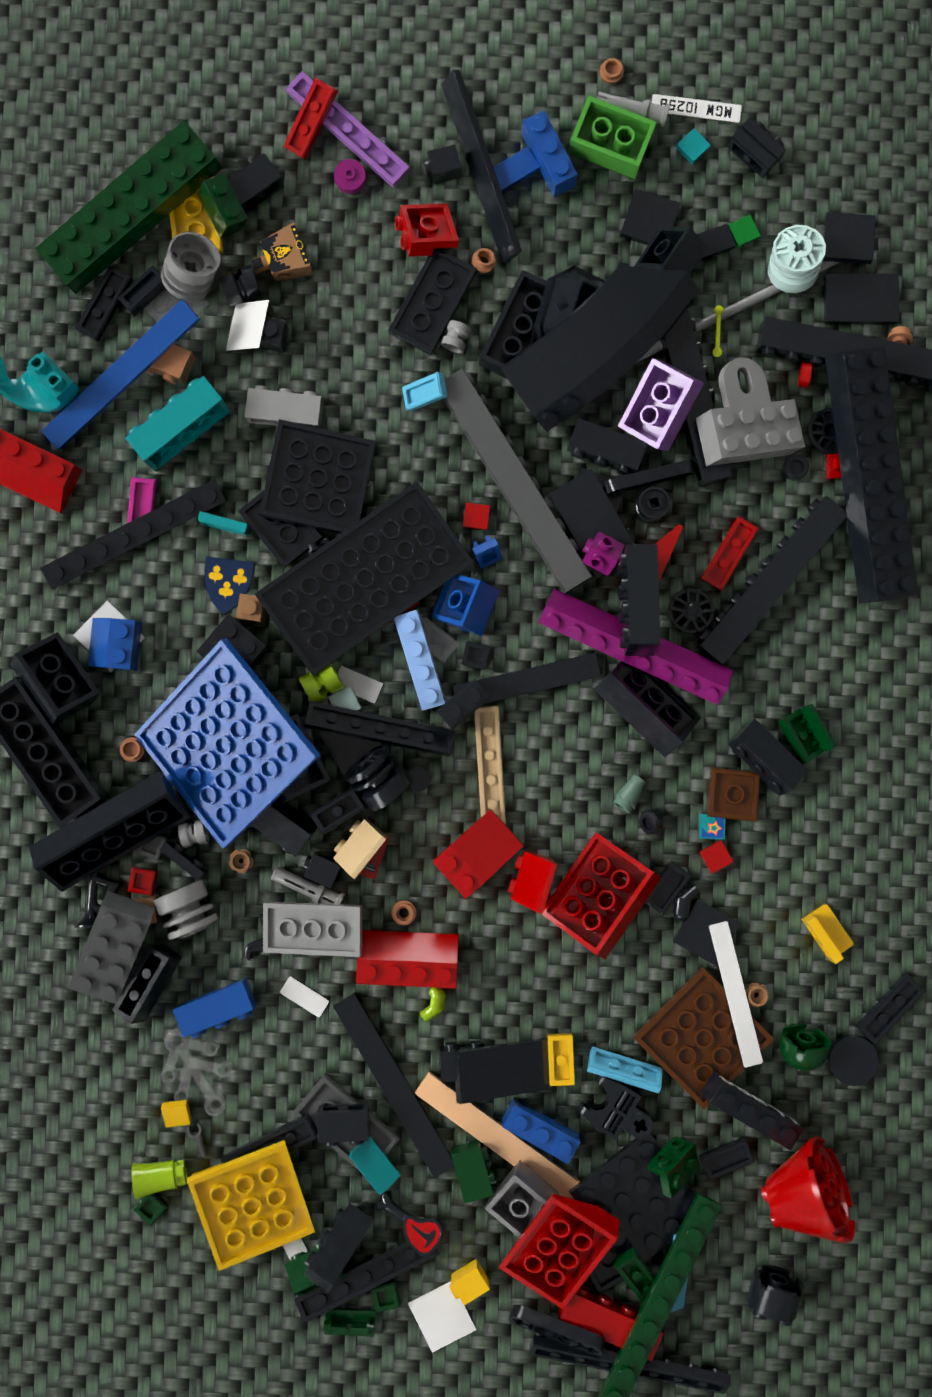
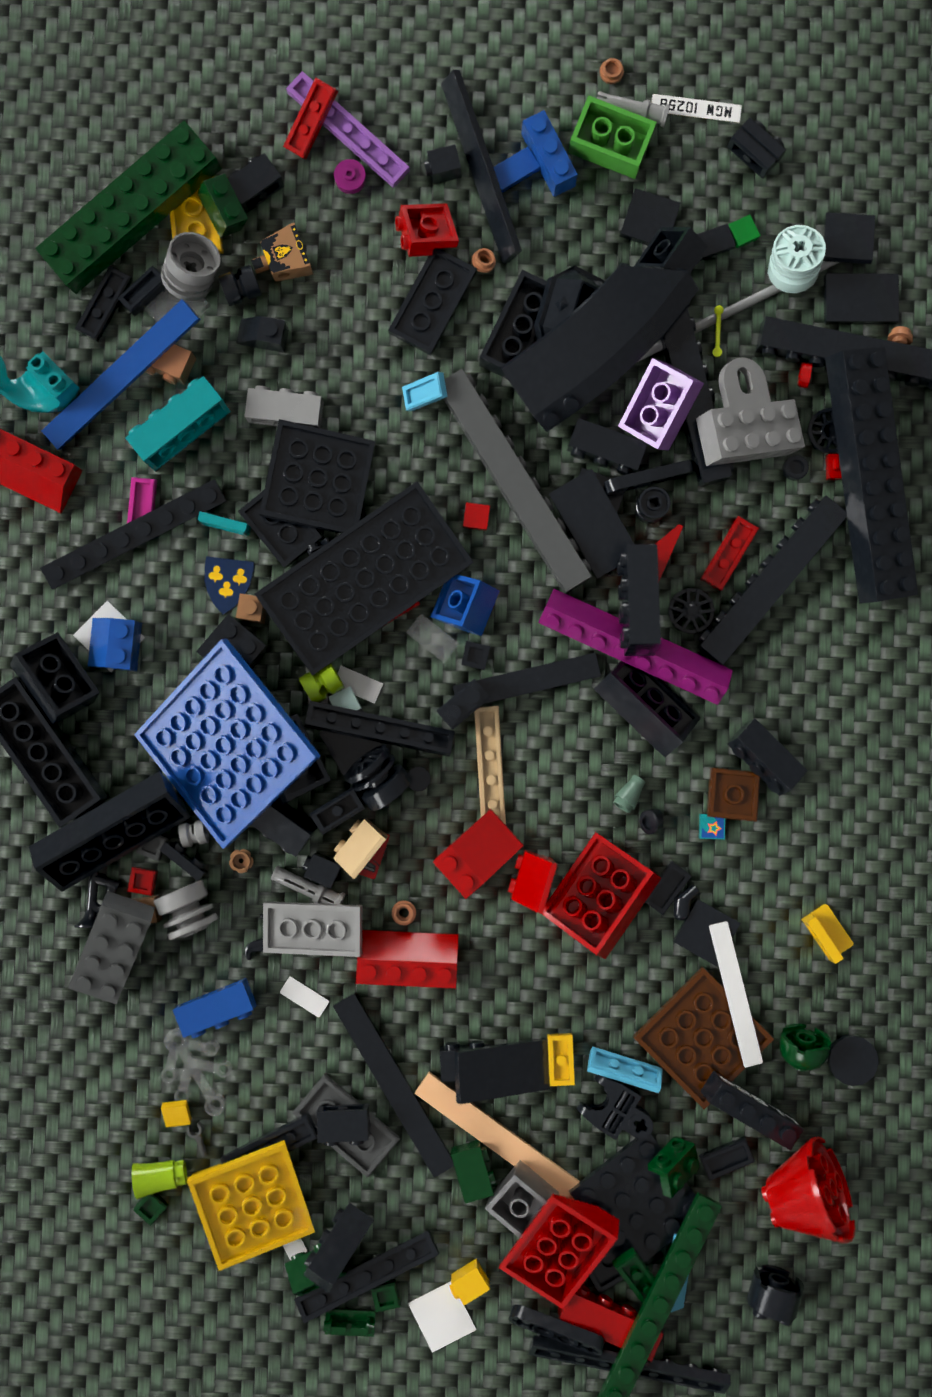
black brick [112,944,182,1024] -> none
nougat plate [120,737,145,762] -> none
white sticker [226,300,269,351] -> none
teal slope [349,1136,401,1195] -> none
black piece [376,1191,444,1256] -> none
light blue plate [394,609,446,711] -> none
lime arm [419,987,446,1023] -> none
light grey wheel [441,320,472,354] -> none
blue tile [472,536,503,569] -> none
blue brick [502,1097,581,1164] -> none
magenta brick [582,531,624,576] -> none
teal tile [676,128,711,165] -> none
red tile [699,840,733,874] -> none
medium nougat plate [745,983,768,1007] -> none
dark green bracket [778,704,836,764] -> none
black tile [855,973,926,1045] -> none

